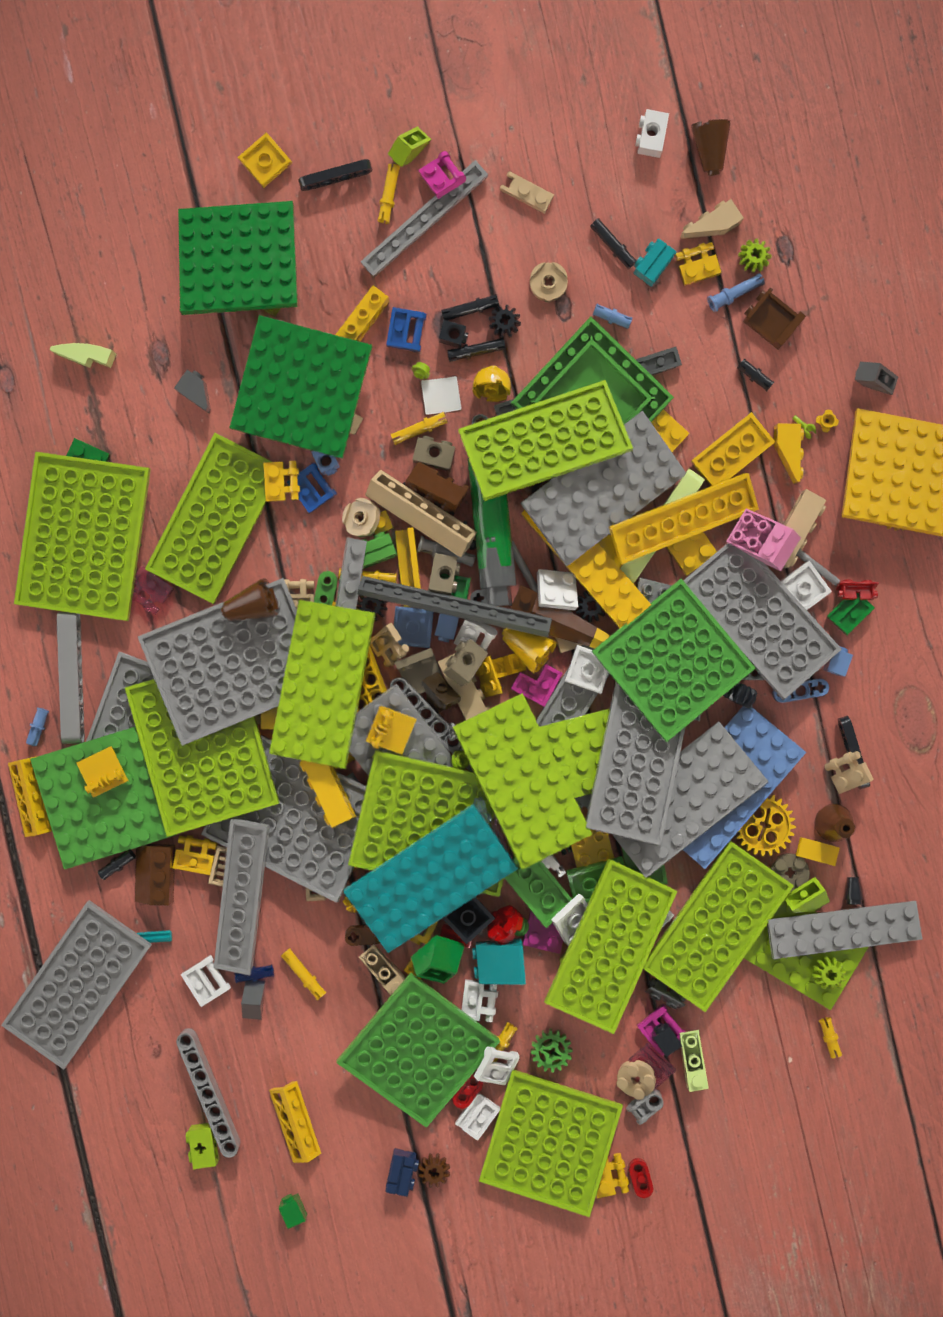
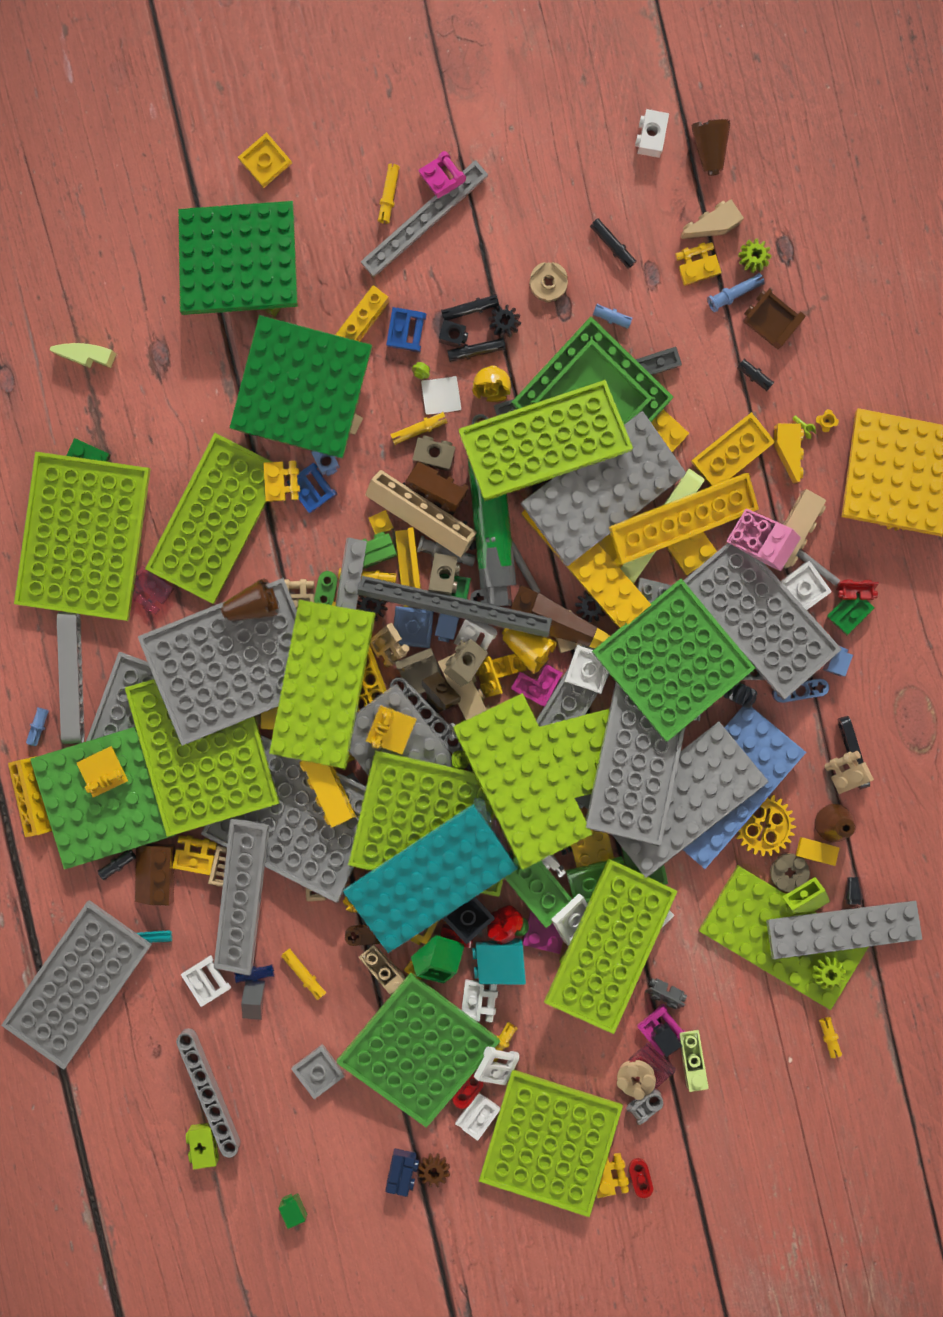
dark grey slope [174,370,211,413] -> none
yellow fence [269,1081,321,1163] -> none
black beam [298,159,373,191] -> none
tan plate [342,498,380,537] -> none
lime slope [388,126,431,167] -> none
tan hinge [499,171,554,214] -> none
bright green gear [531,1029,573,1073] -> none
white plate [537,569,578,610] -> none
teal brick [634,238,677,287] -> none
lime plate [643,841,794,1012] -> none
dark grey slope [855,361,898,395] -> none
none -> light grey plate [291,1044,345,1099]

